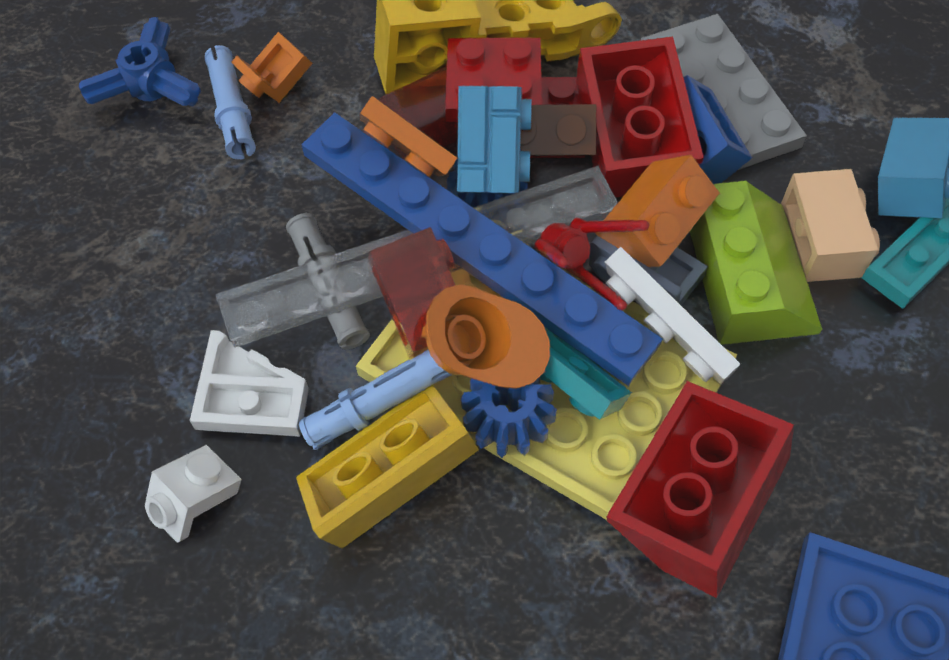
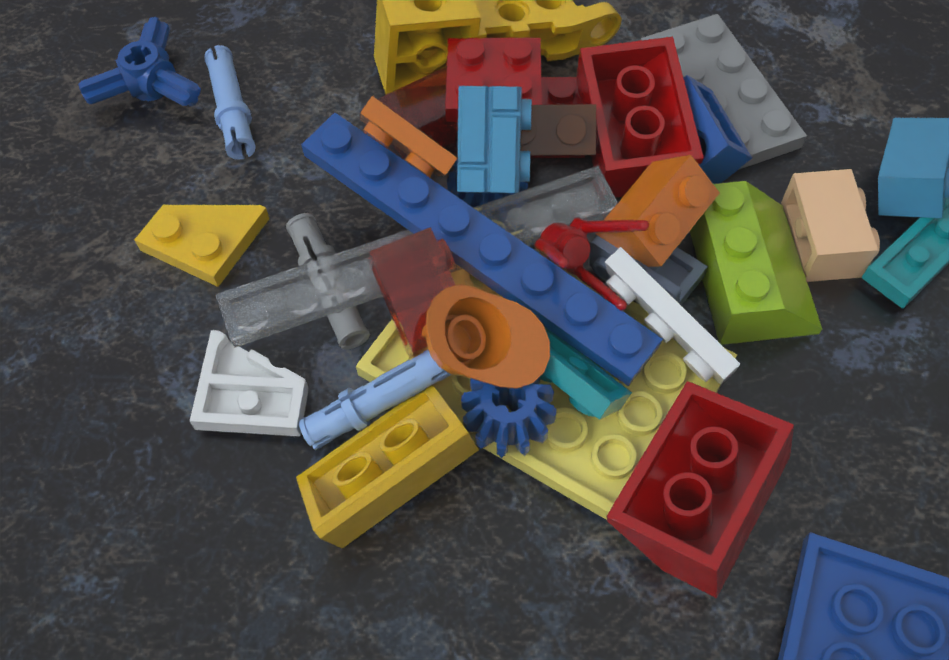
white bracket [145,445,242,542] -> none
orange bracket [231,32,313,103] -> none
none -> yellow wing [134,205,270,287]

